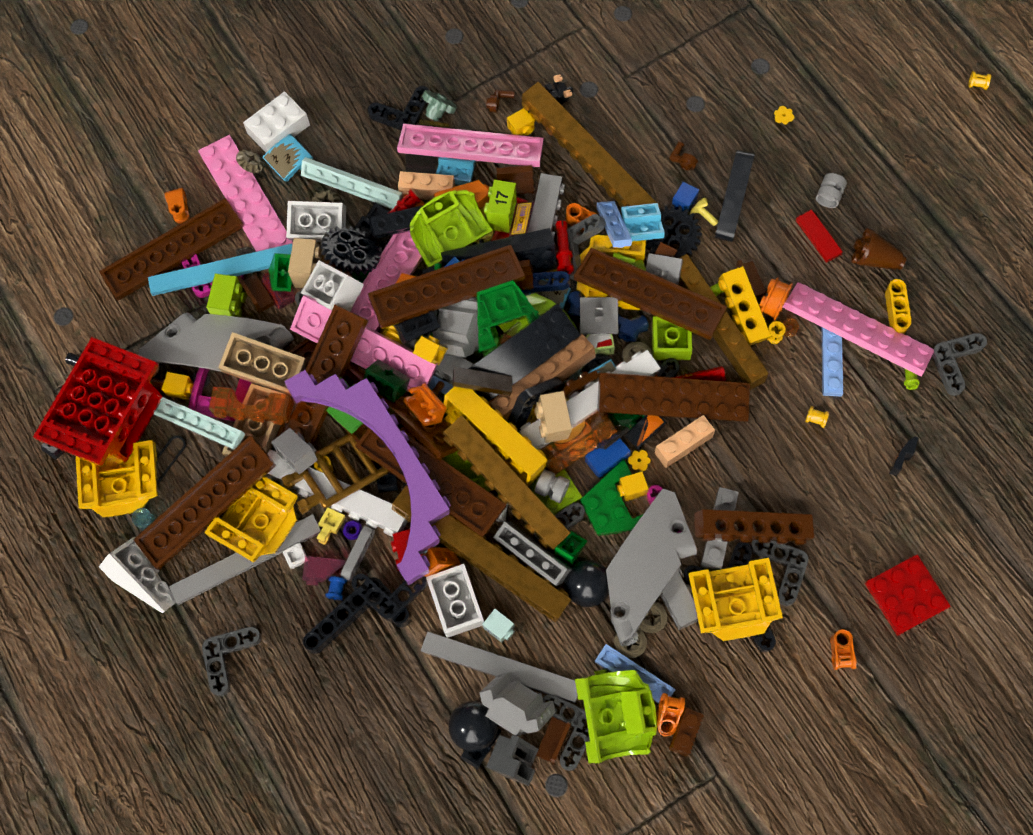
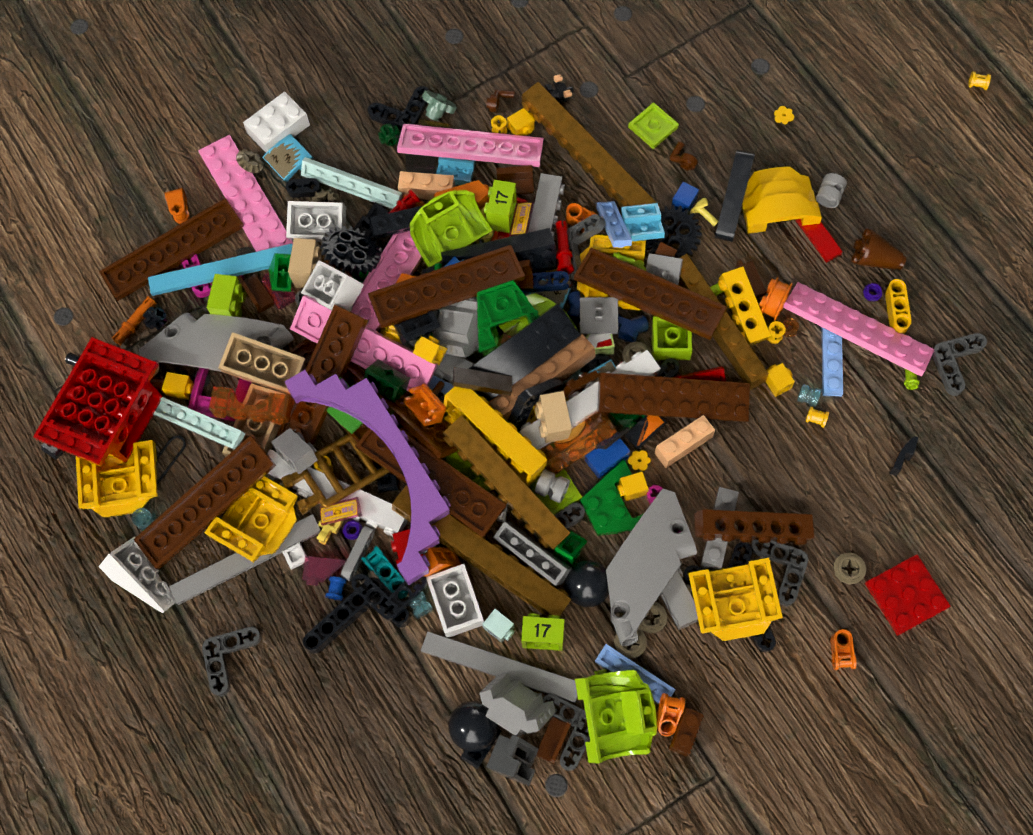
none -> orange pin [112,296,157,346]
none -> black gear [142,306,167,330]
none -> black beam [286,178,321,198]
none -> slope [320,497,362,526]
none -> teal piece [361,546,409,599]
none -> dark green gear [378,124,400,146]
none -> clear light blue wheel [407,591,433,619]
none -> yellow bush [491,115,507,134]
none -> lime brick [521,614,564,651]
none -> lime plate [628,102,679,149]
none -> yellow slope [742,167,822,234]
none -> yellow brick [766,363,795,397]
none -> clear light blue wheel [797,383,822,407]
none -> dark tan gear [833,553,866,585]
none -> dark purple plate [863,283,882,302]

